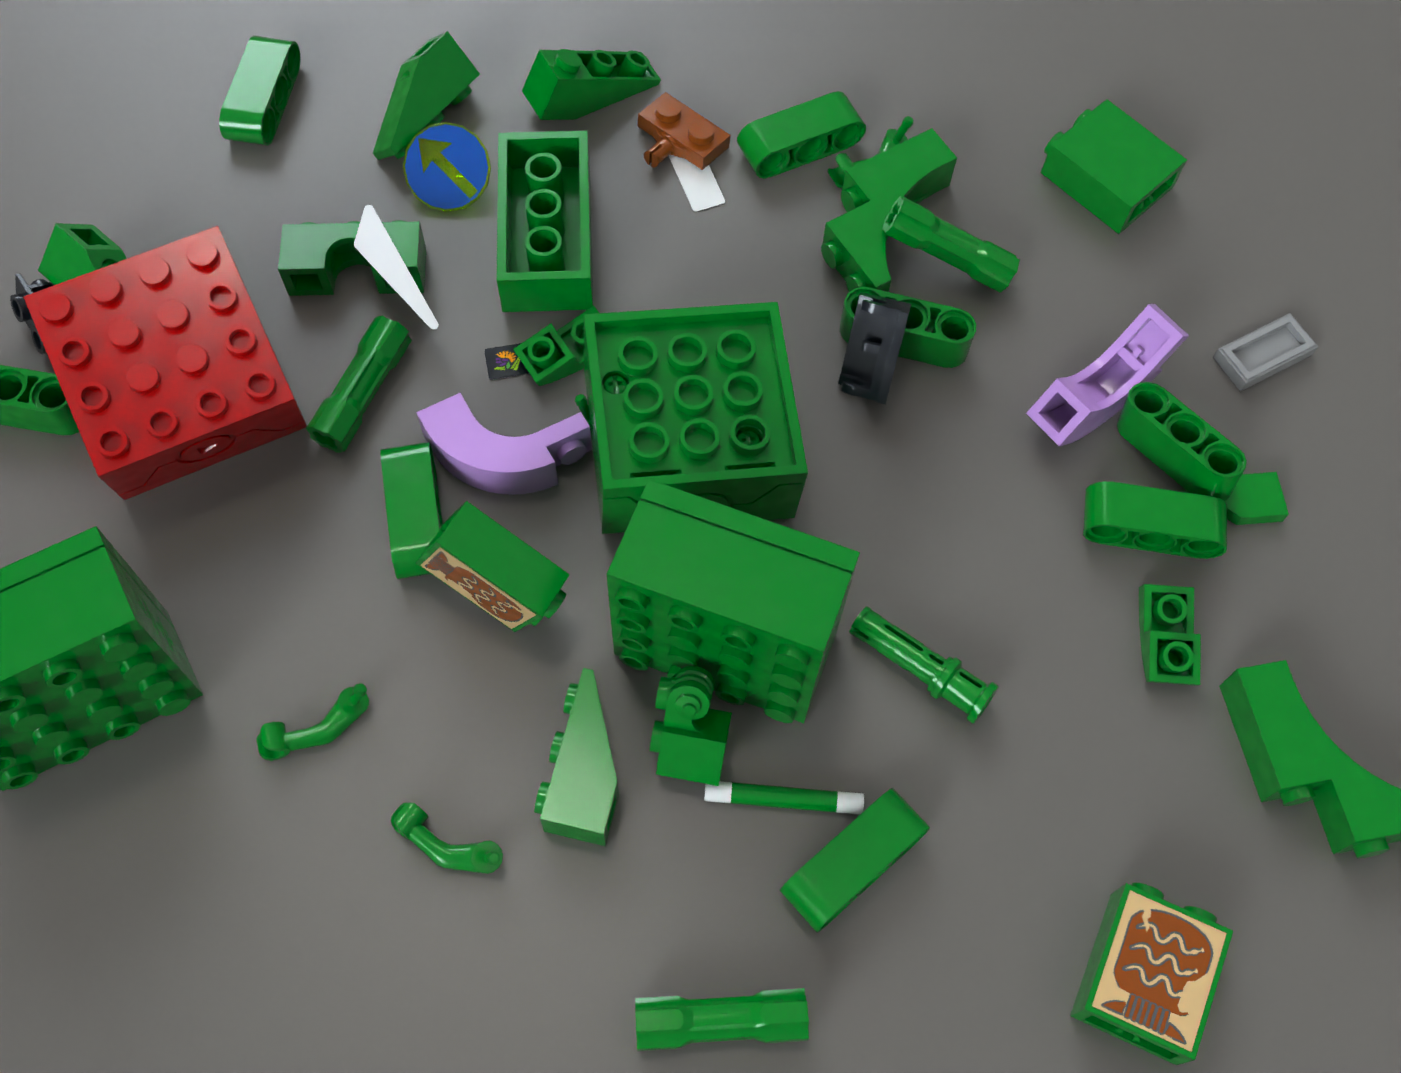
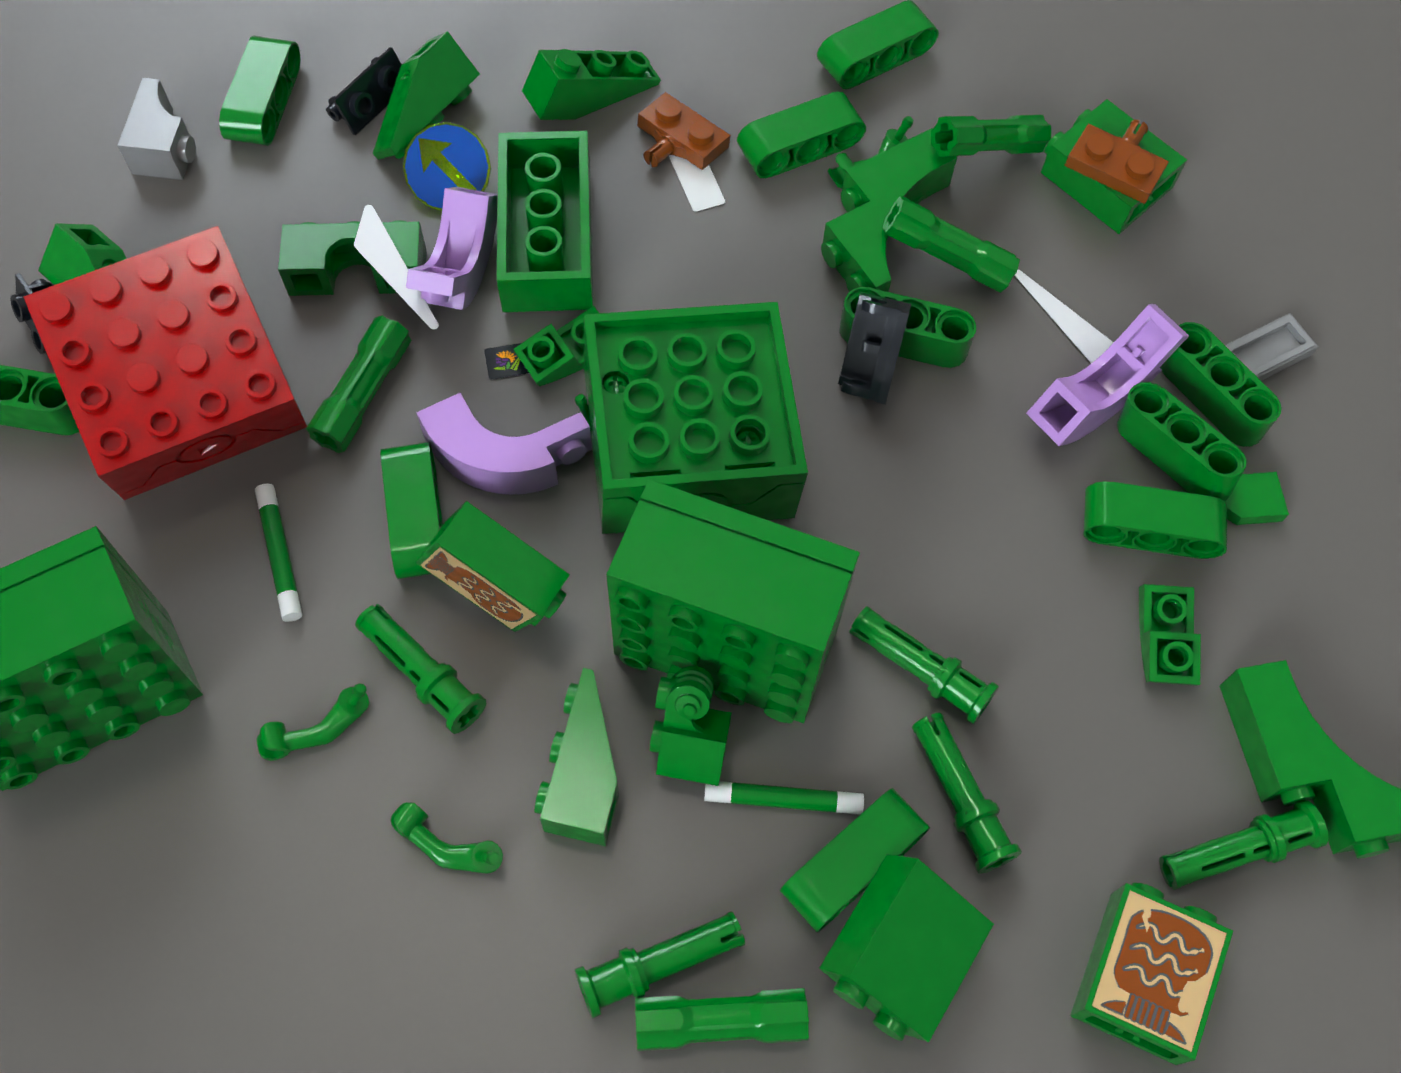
none -> light grey arch [117,78,196,180]
none -> green bar [255,483,302,622]
none -> black hinge [326,47,402,135]
none -> green pin [355,604,486,734]
none -> lavender arch [406,187,498,310]
none -> green pin [574,911,745,1018]
none -> green beam [817,0,939,89]
none -> green brick [819,854,994,1042]
none -> green pin [912,713,1022,874]
none -> green axle [931,115,1051,157]
none -> white sticker [1014,270,1114,363]
none -> dark orange plate [1065,119,1169,204]
none -> green pin [1159,800,1329,890]
none -> green beam [1160,322,1282,447]

